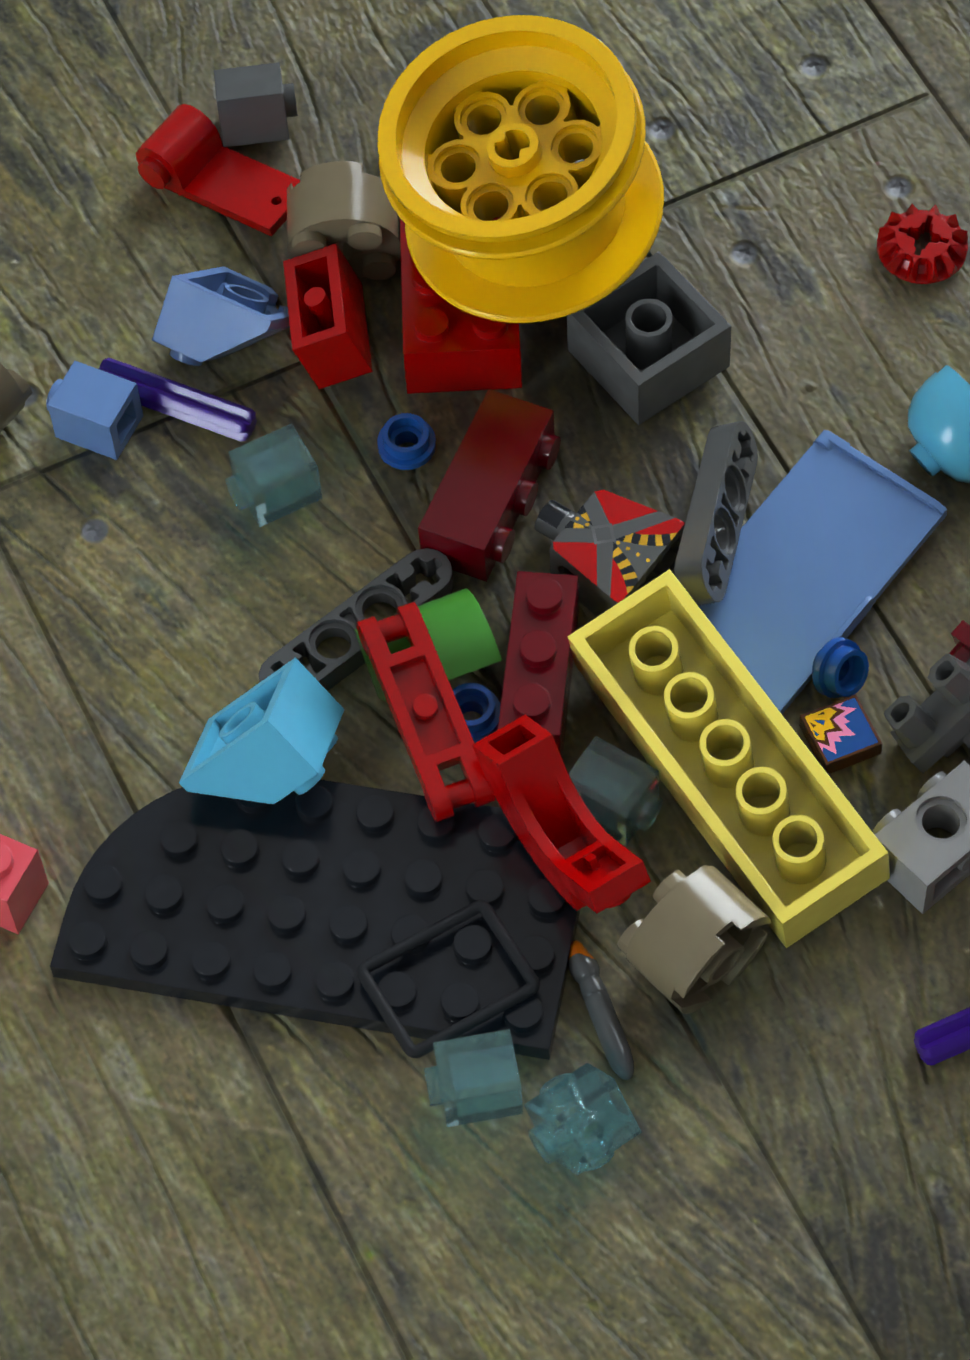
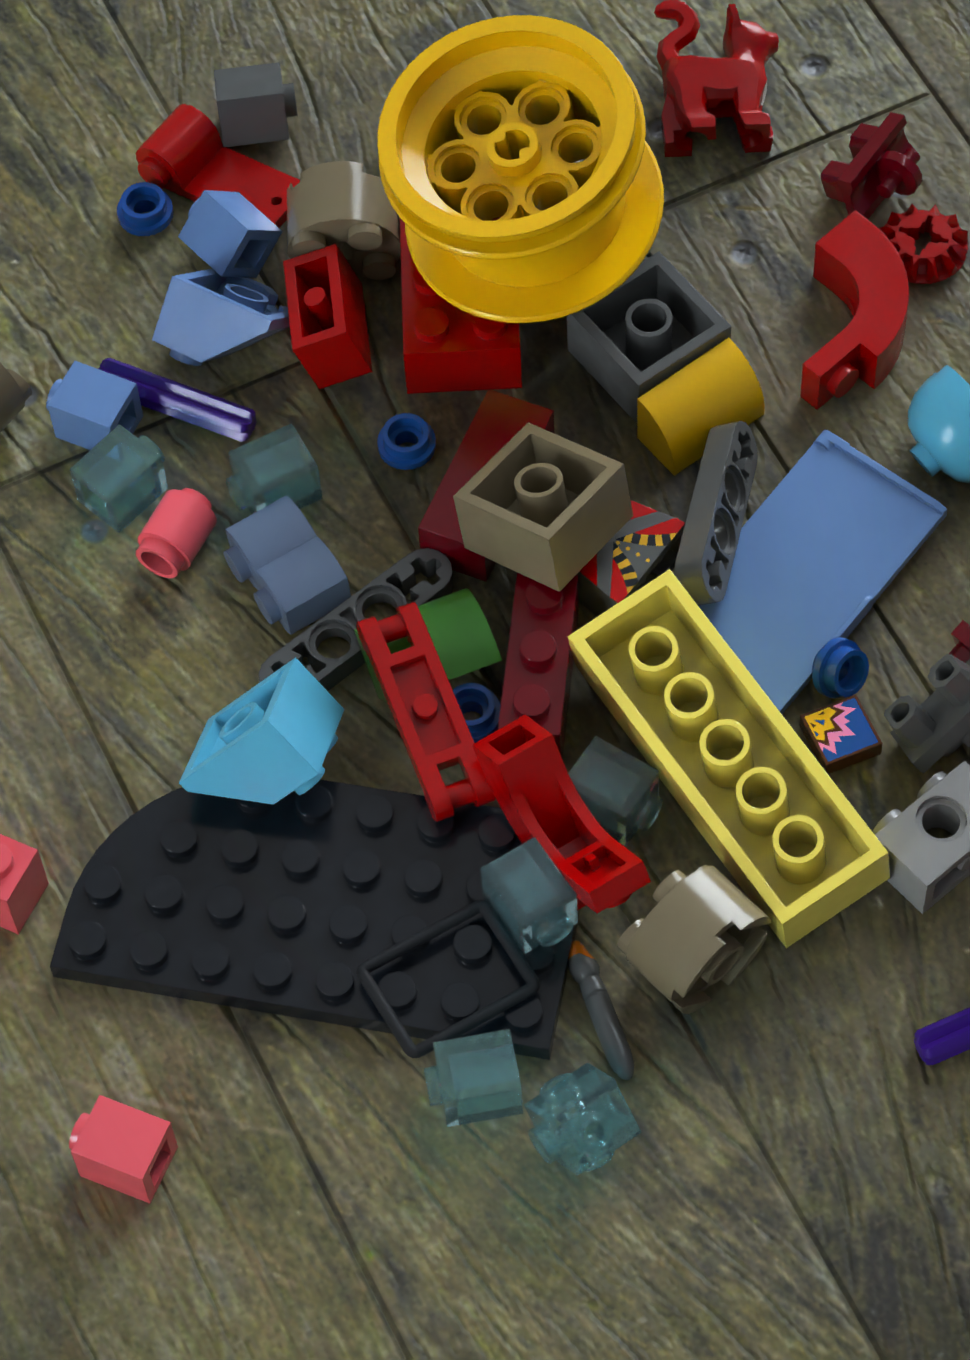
none -> coral brick [69,1095,178,1204]
none -> clear light blue brick [70,424,168,533]
none -> blue plate [117,182,174,236]
none -> coral brick [136,488,217,579]
none -> medium blue brick [178,190,283,278]
none -> sand blue brick [223,495,351,635]
none -> dark tan brick [453,422,633,592]
none -> clear light blue brick [481,837,578,954]
none -> yellow brick [637,337,765,476]
none -> red animal [654,0,779,157]
none -> red arch [800,210,909,410]
none -> dark red hips [821,112,923,219]

